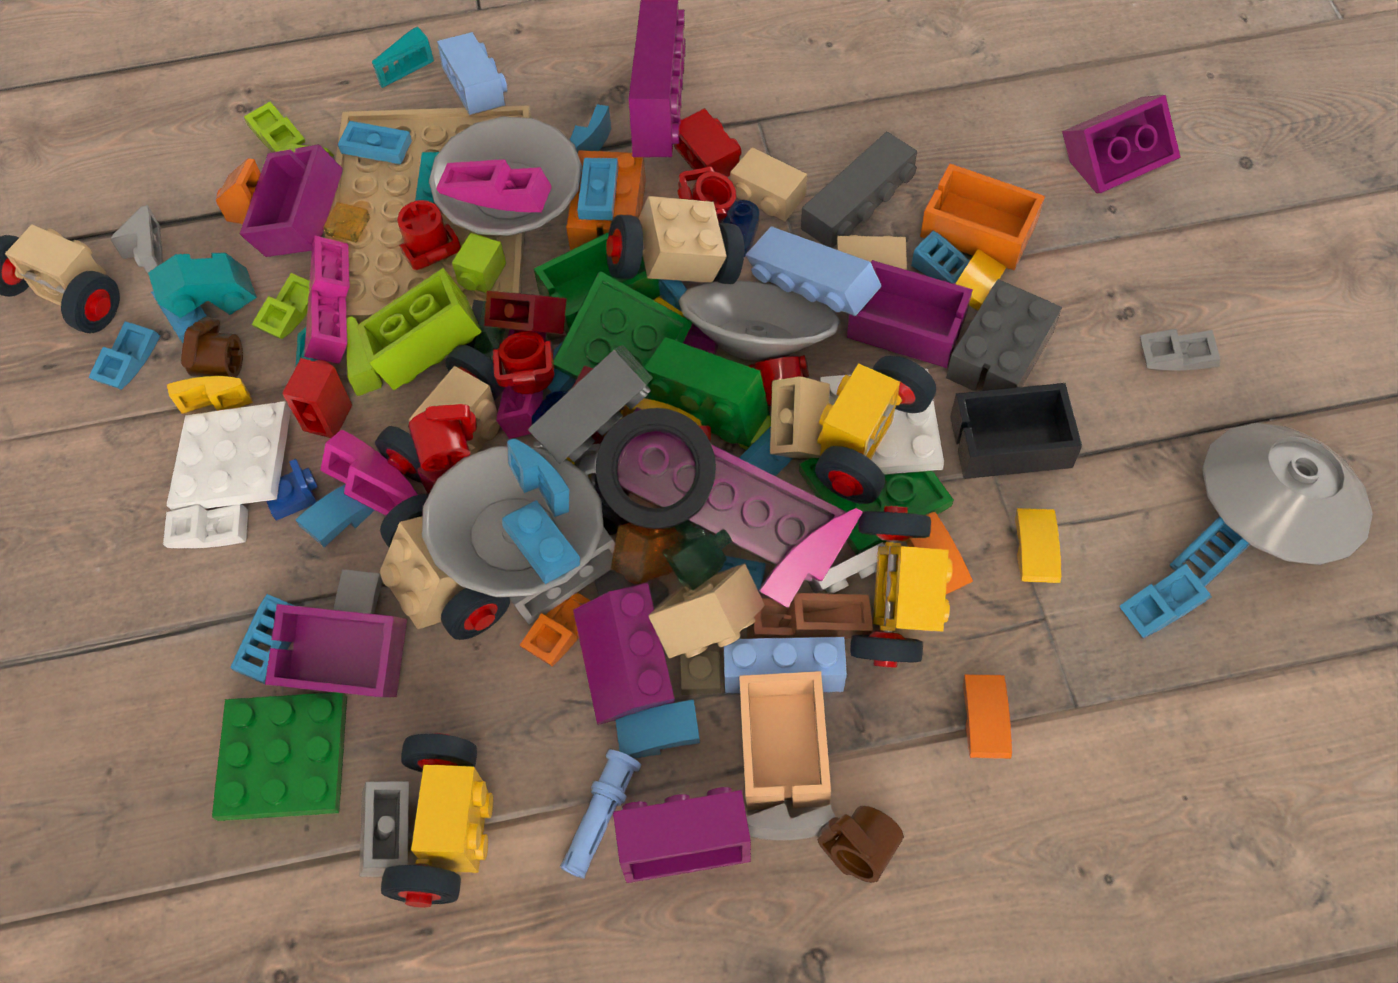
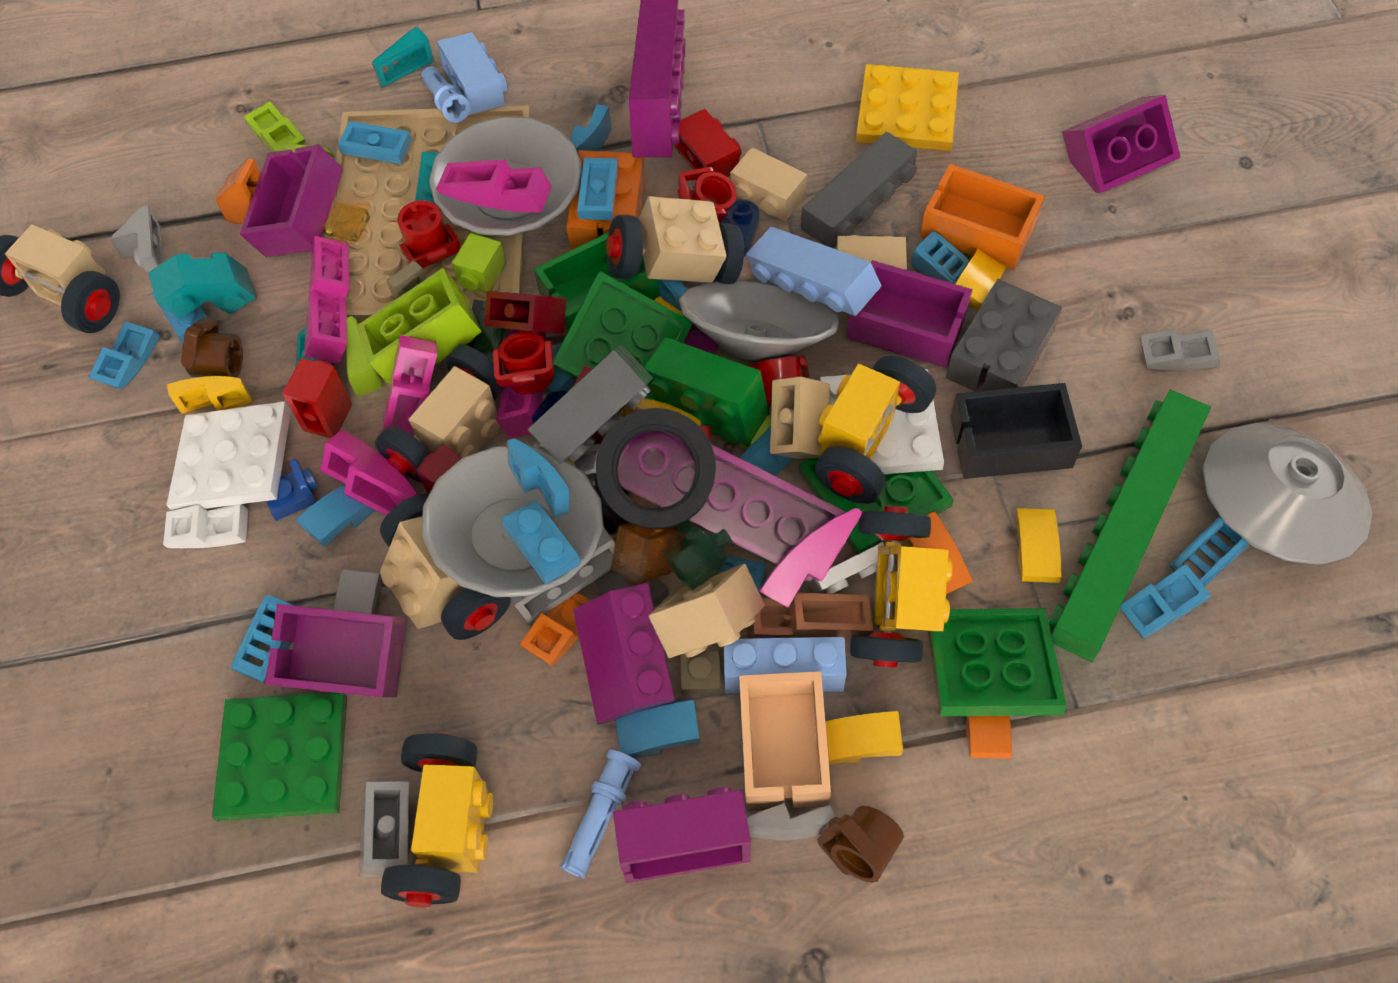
lime slope [251,273,310,339] -> none
red piece [408,404,477,472] -> none
none -> dark pink slope [381,335,437,436]
none -> dark tan plate [387,260,426,300]
none -> light blue pin [421,66,470,123]
none -> yellow slope [825,711,903,765]
none -> yellow plate [856,64,959,151]
none -> green plate [928,608,1067,716]
none -> green brick [1049,389,1211,662]

